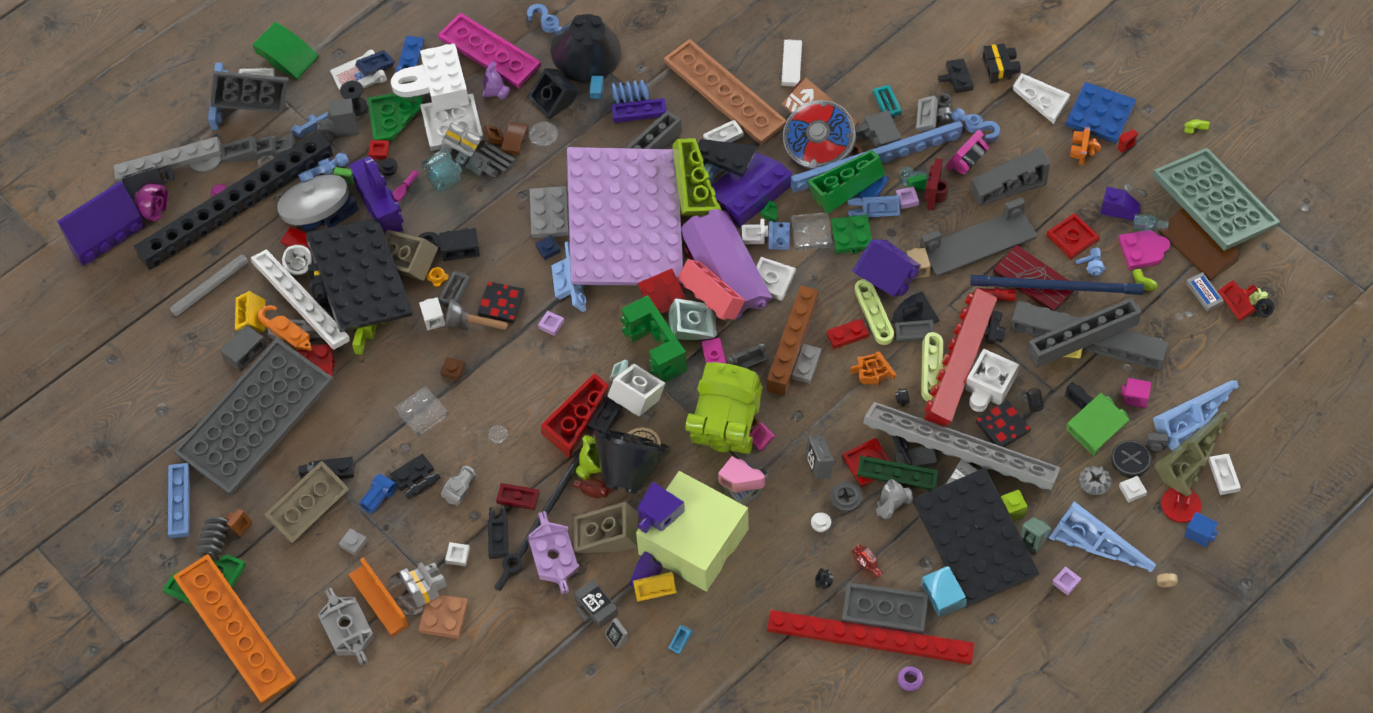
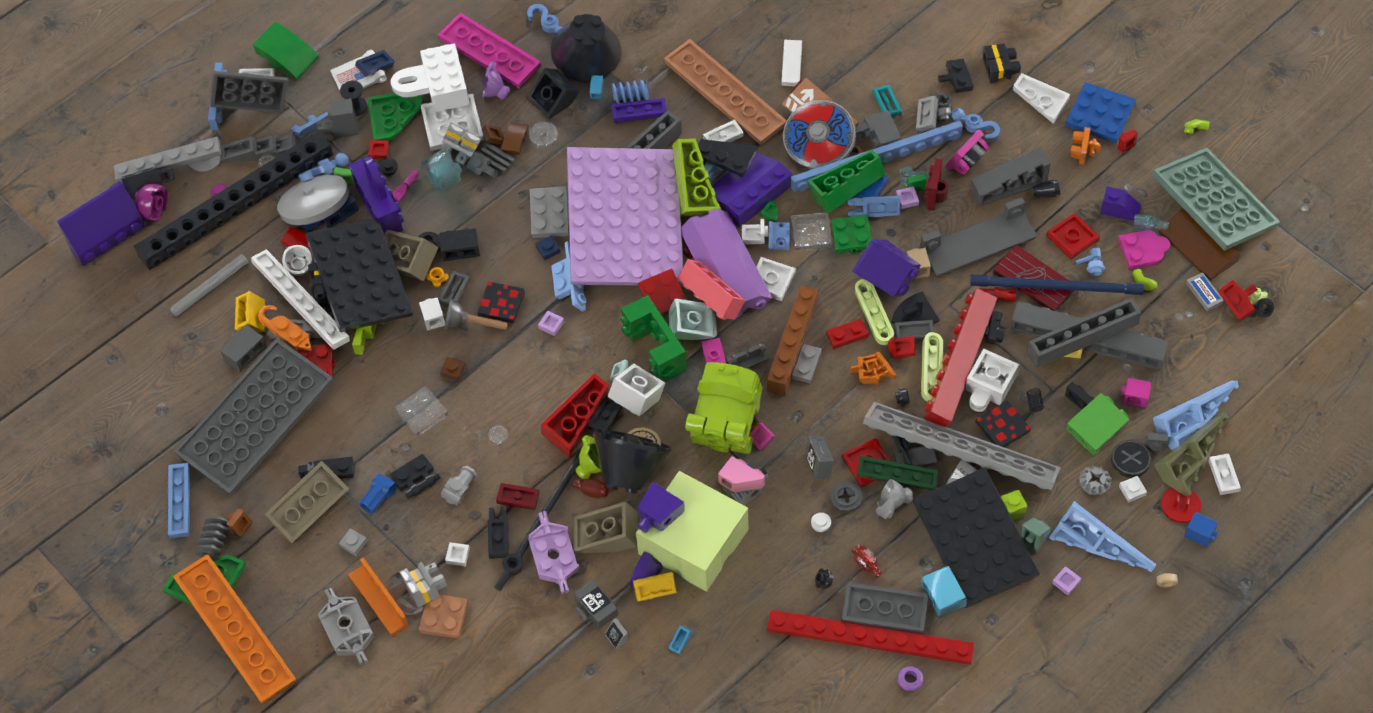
blue plate [396,36,424,73] -> none
none -> red plate [887,336,916,359]
none -> black cone [1033,179,1060,197]

